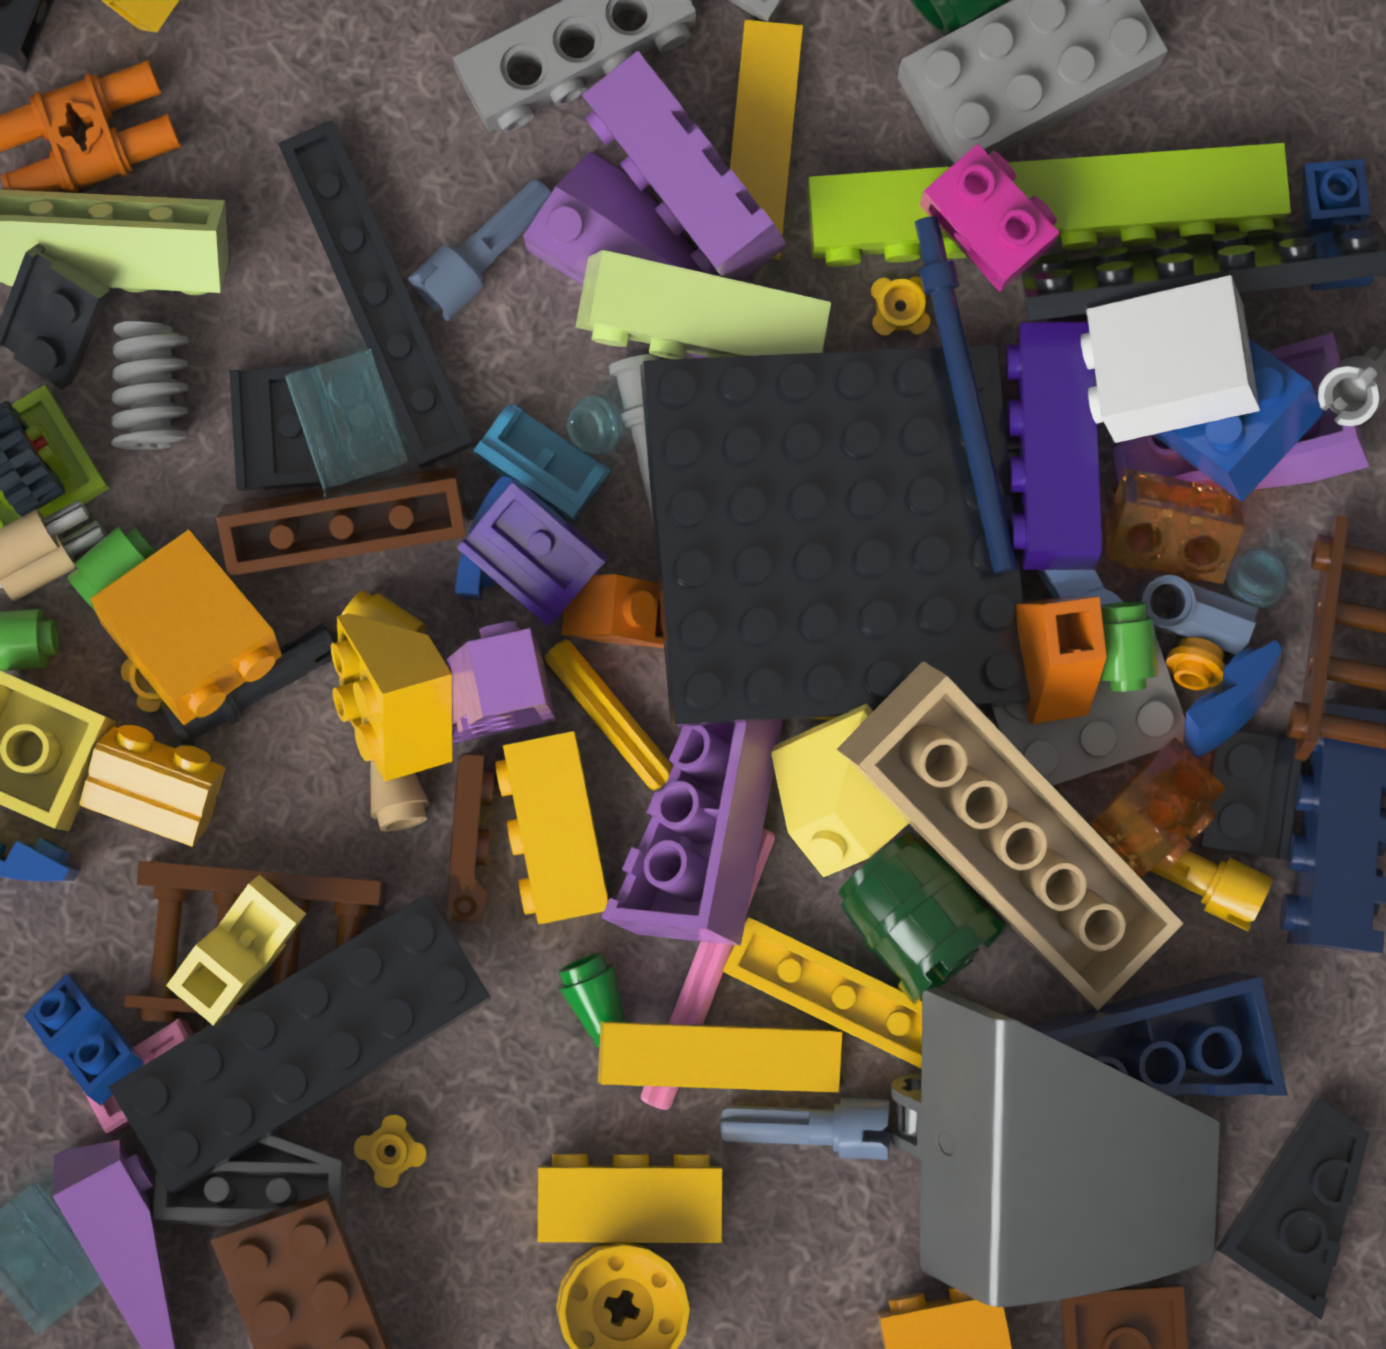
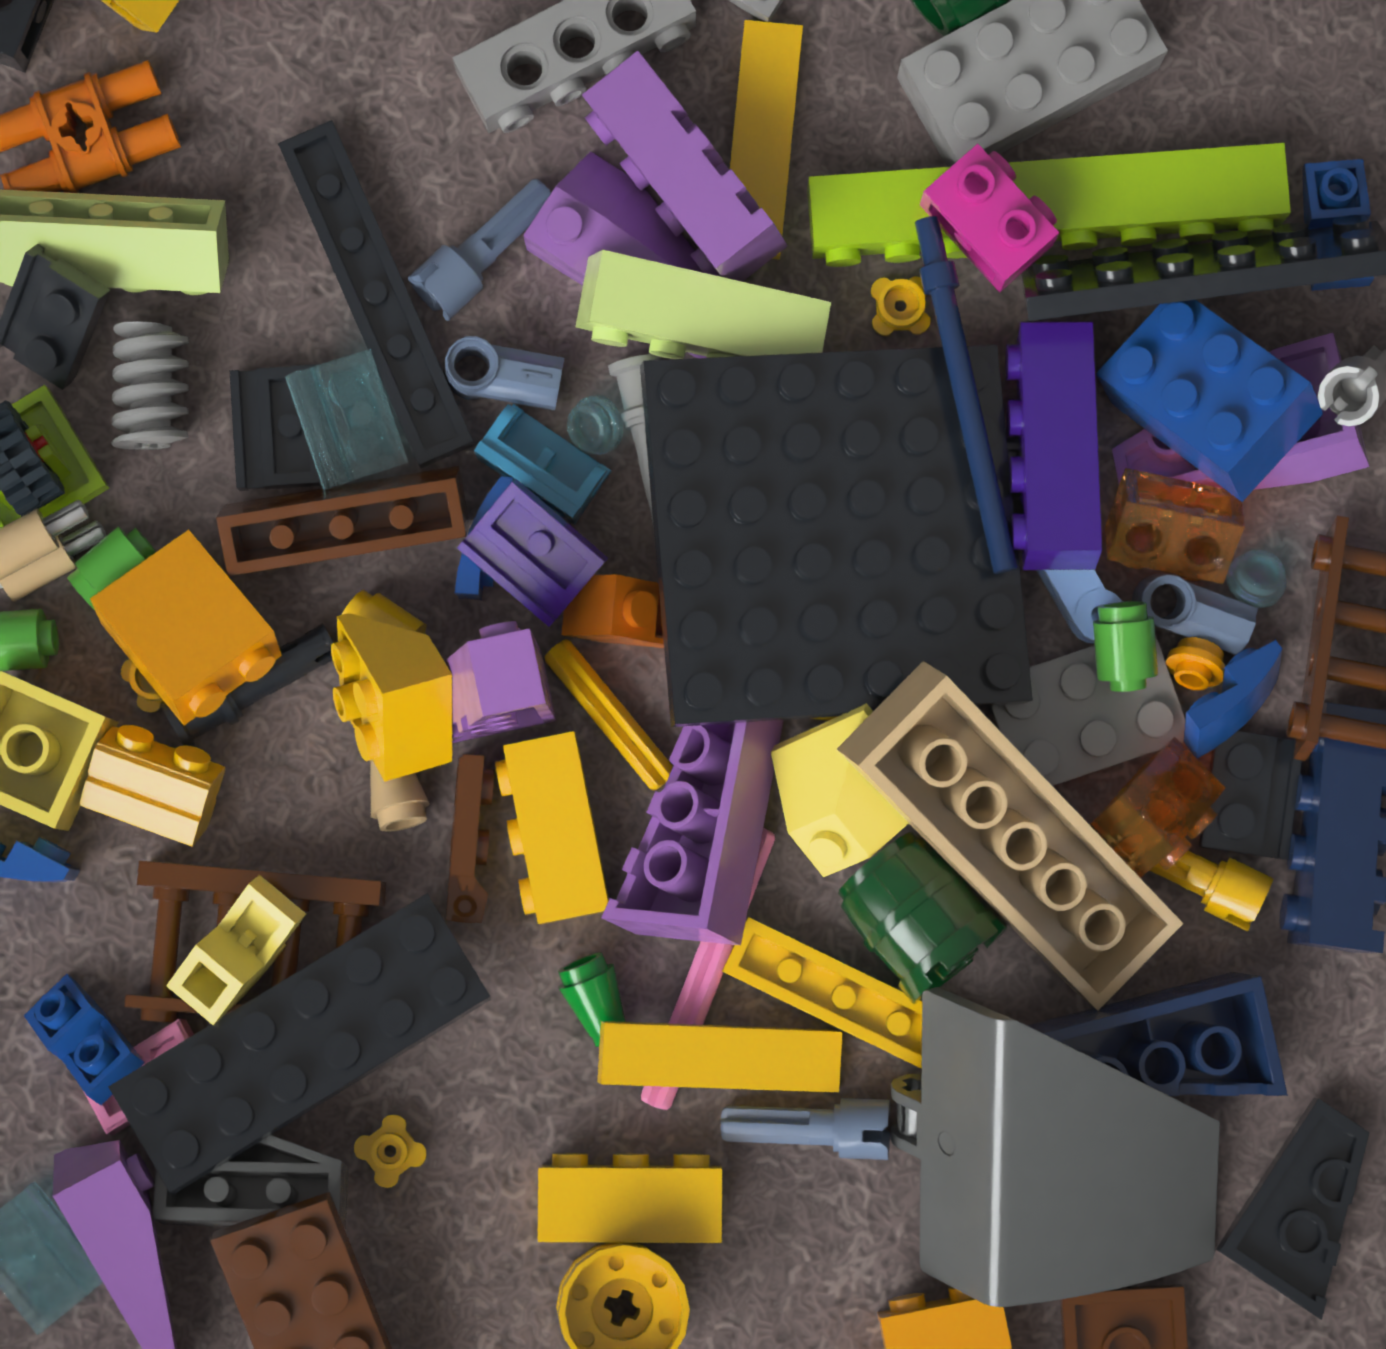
orange slope [1015,596,1107,724] -> none
white brick [1081,275,1260,443] -> none
none -> sand blue piece [445,336,564,411]

